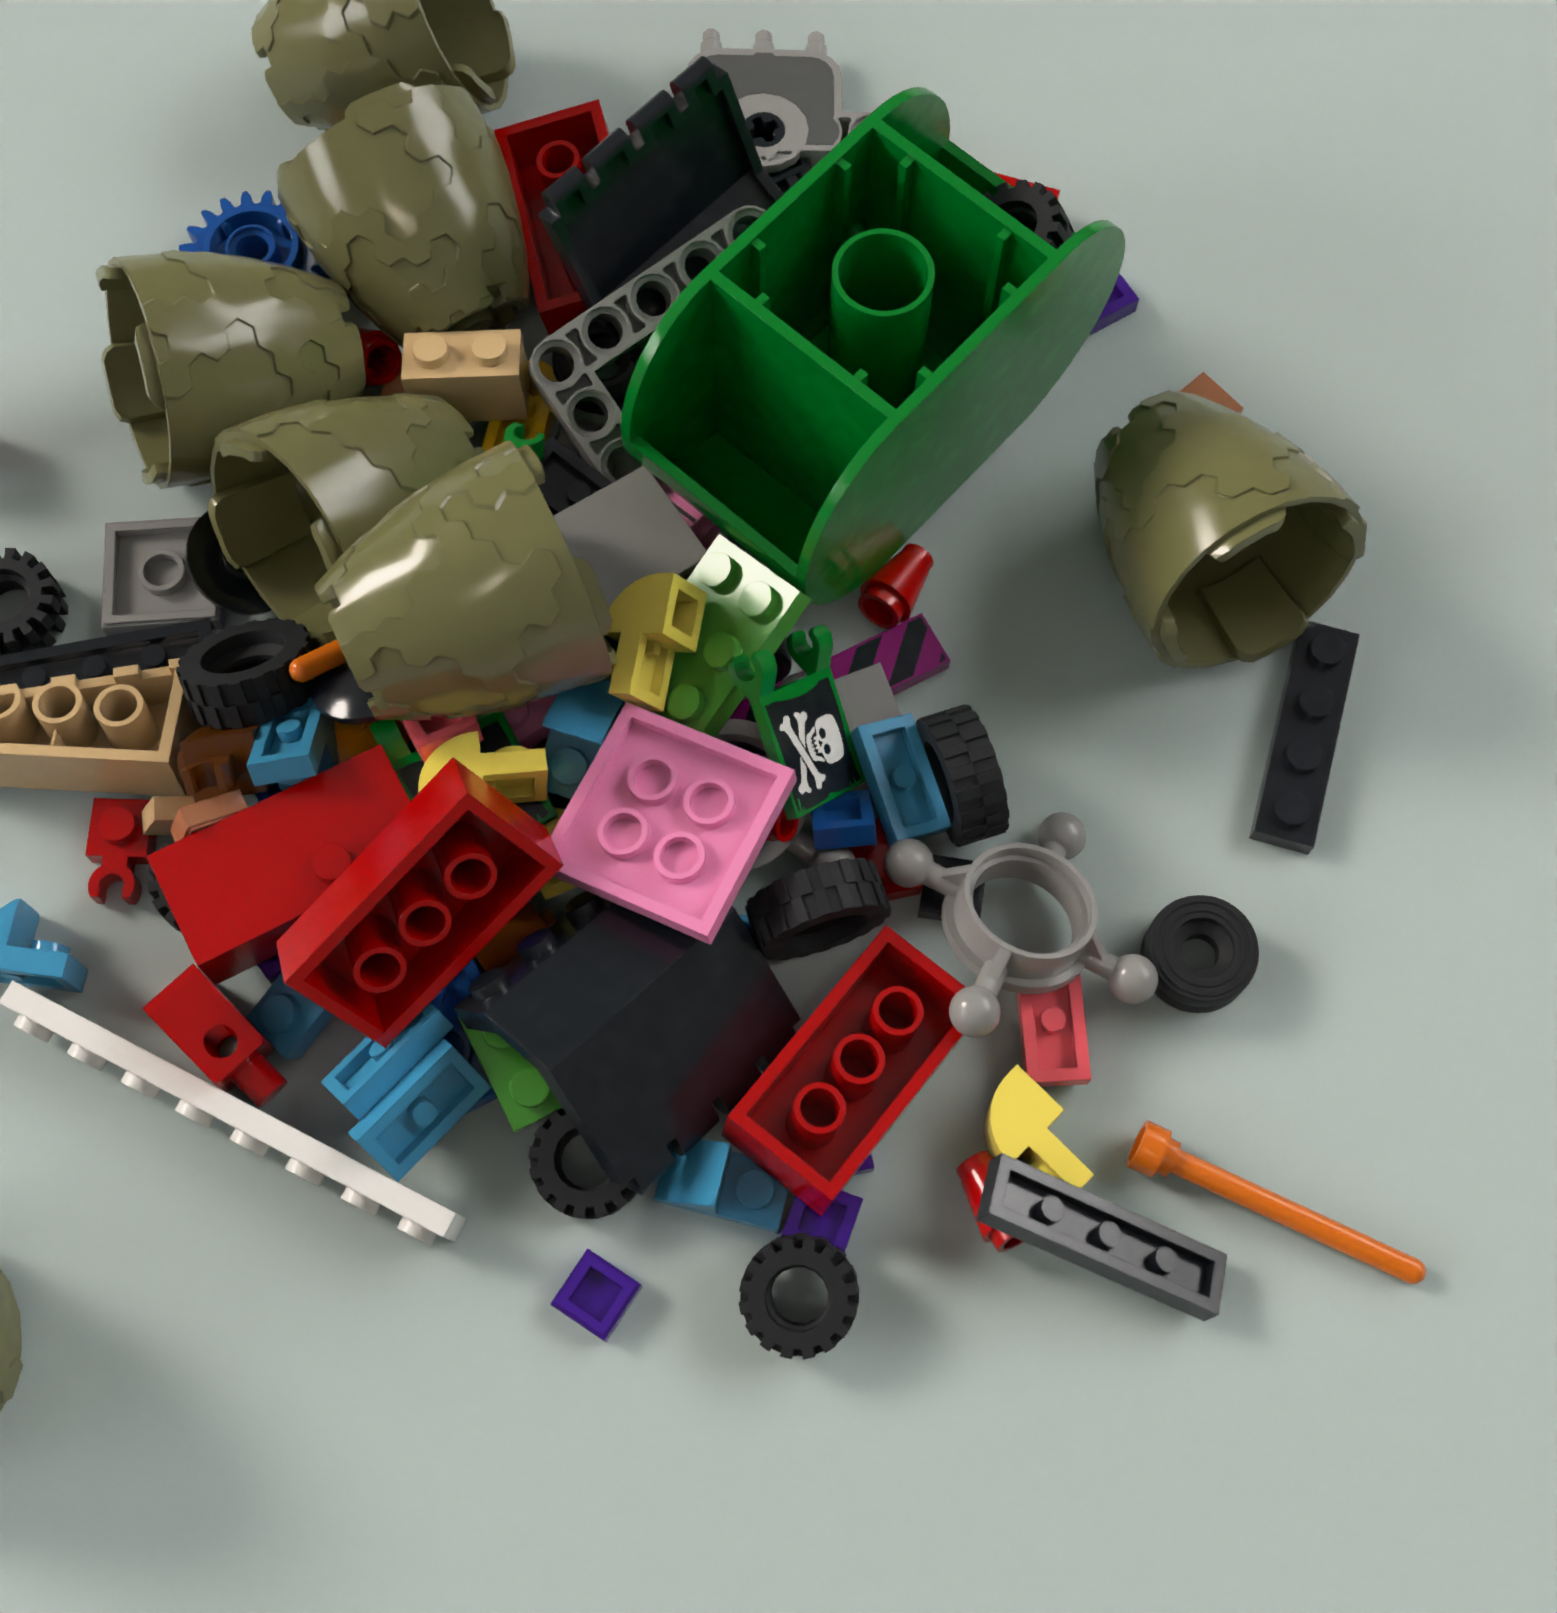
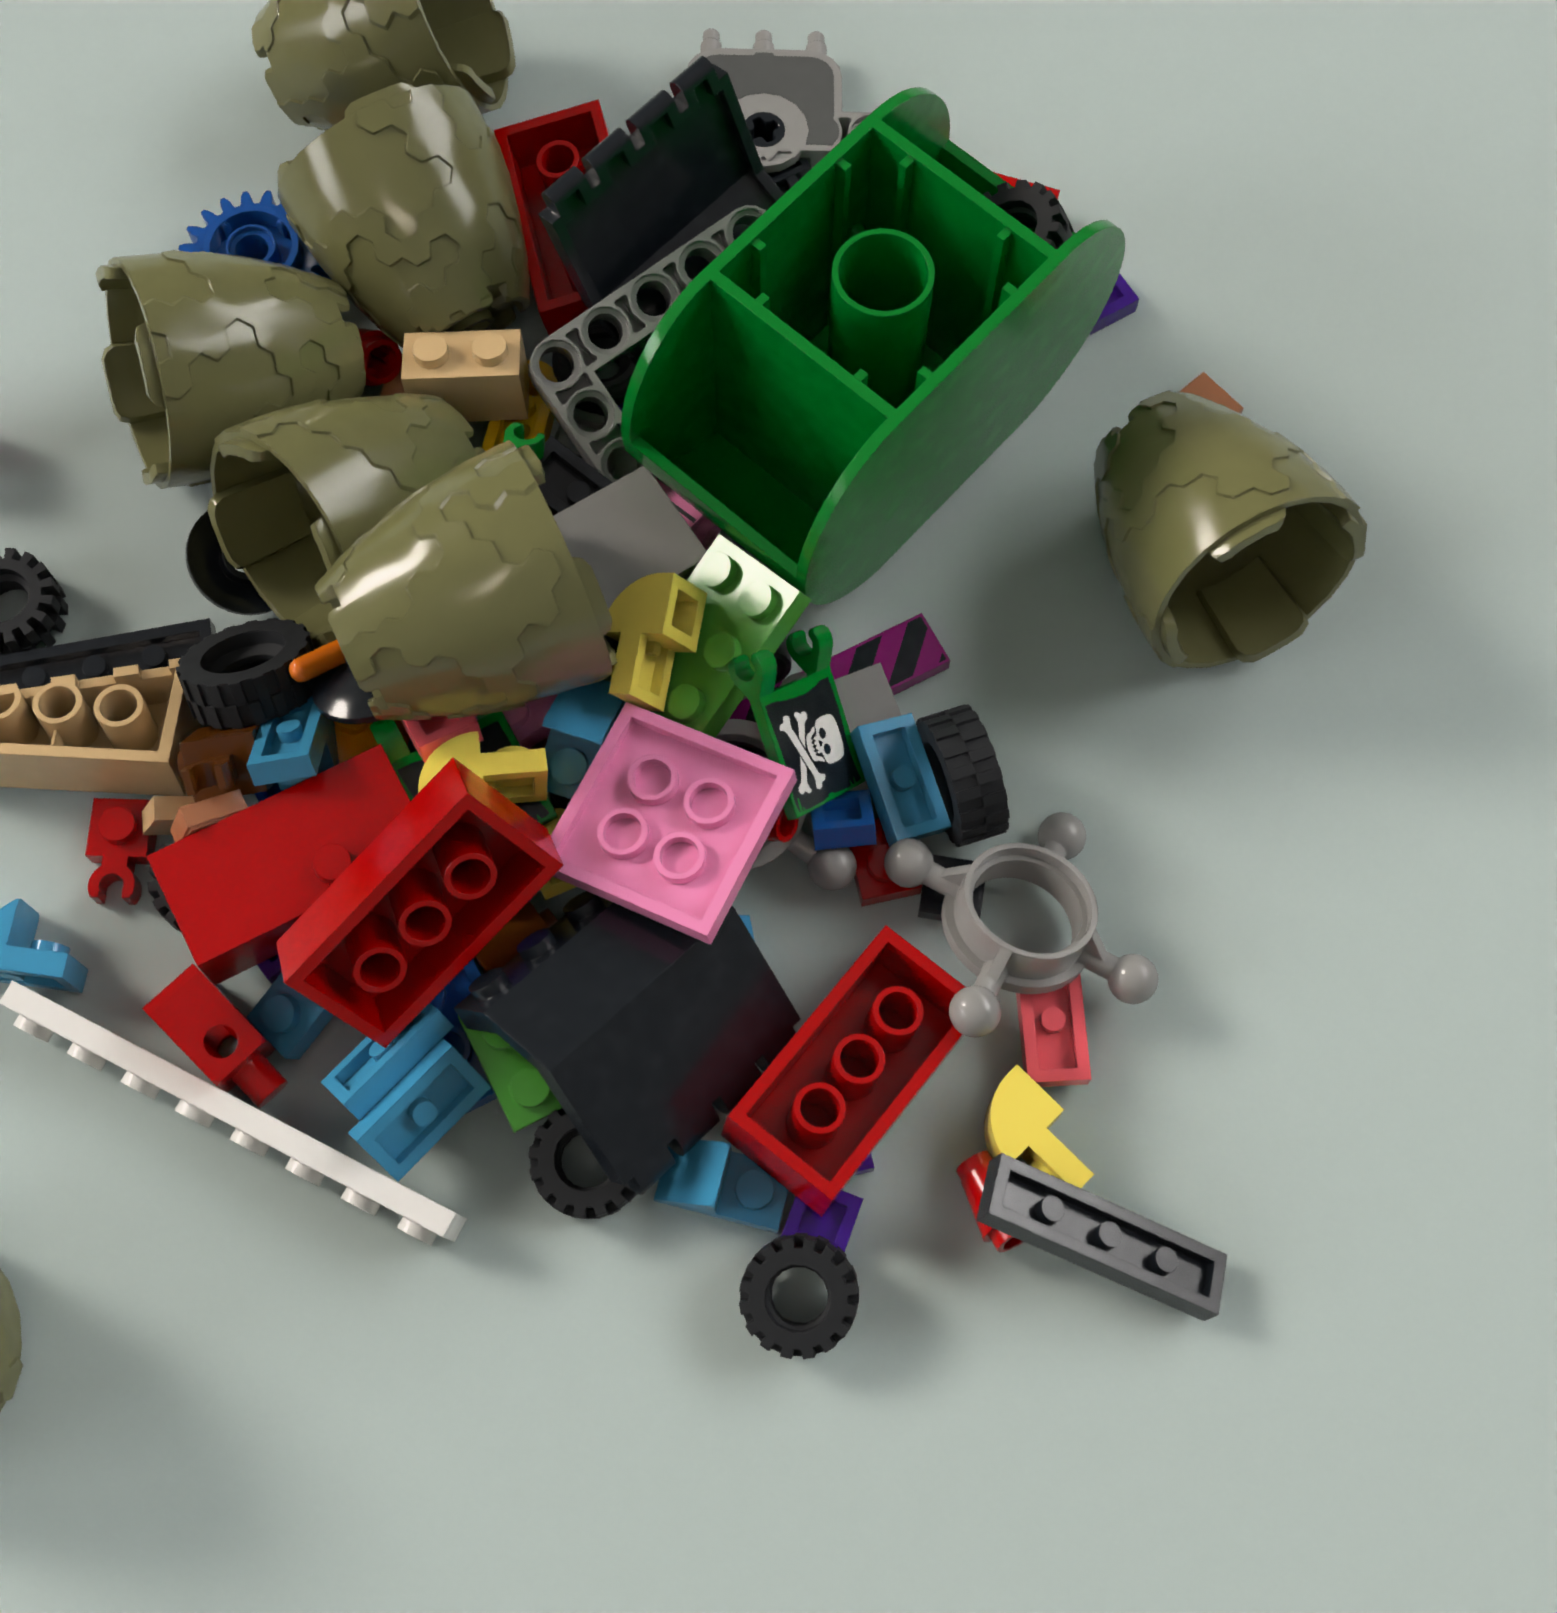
light grey tile [101,517,225,636] -> none
dark purple tile [550,1248,643,1343] -> none
black tyre [745,858,892,960] -> none
red cone [858,544,934,629] -> none
orange piece [1126,1120,1426,1284] -> none
black tyre [1140,895,1259,1013] -> none
black plate [1249,621,1360,855] -> none

